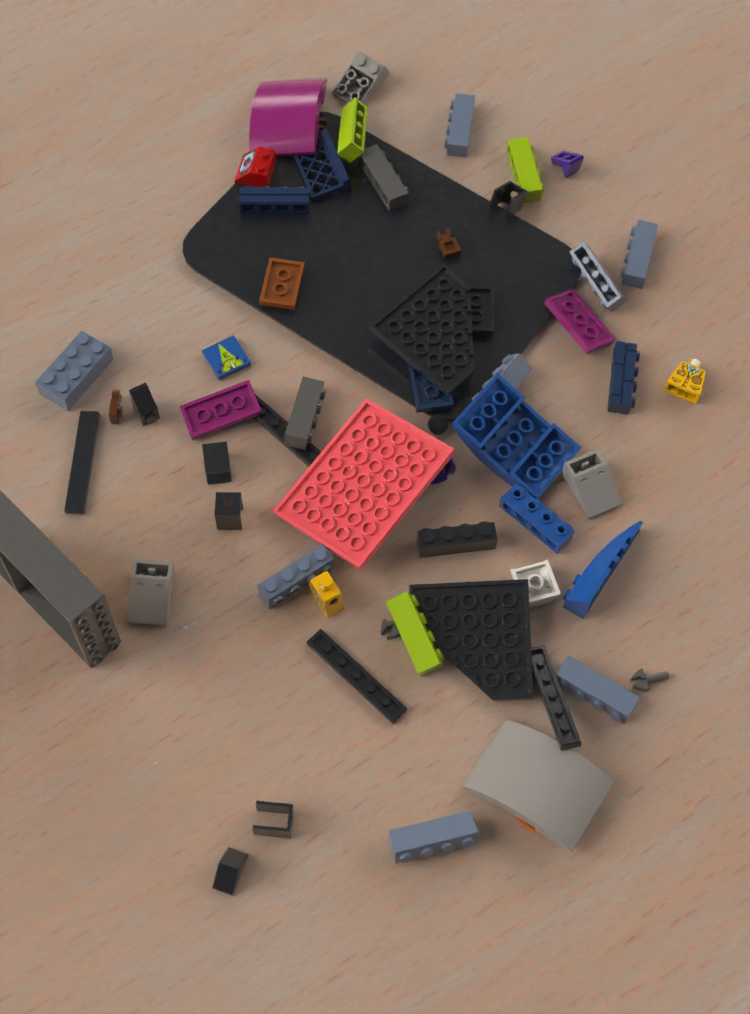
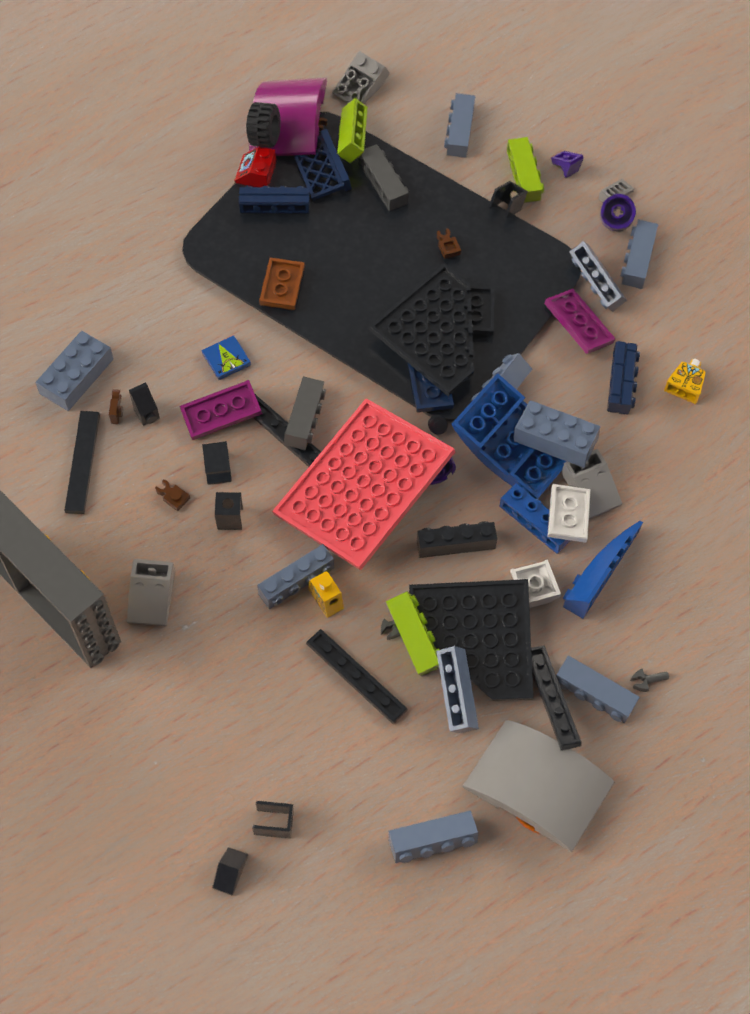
none -> reddish brown plate [155,479,190,512]
none -> black tyre [246,102,281,148]
none -> sand blue brick [436,646,479,733]
none -> sand blue brick [514,400,601,468]
none -> white tile [548,484,591,543]
none -> light grey slope [598,179,634,202]
none -> dark purple brick [600,194,636,232]

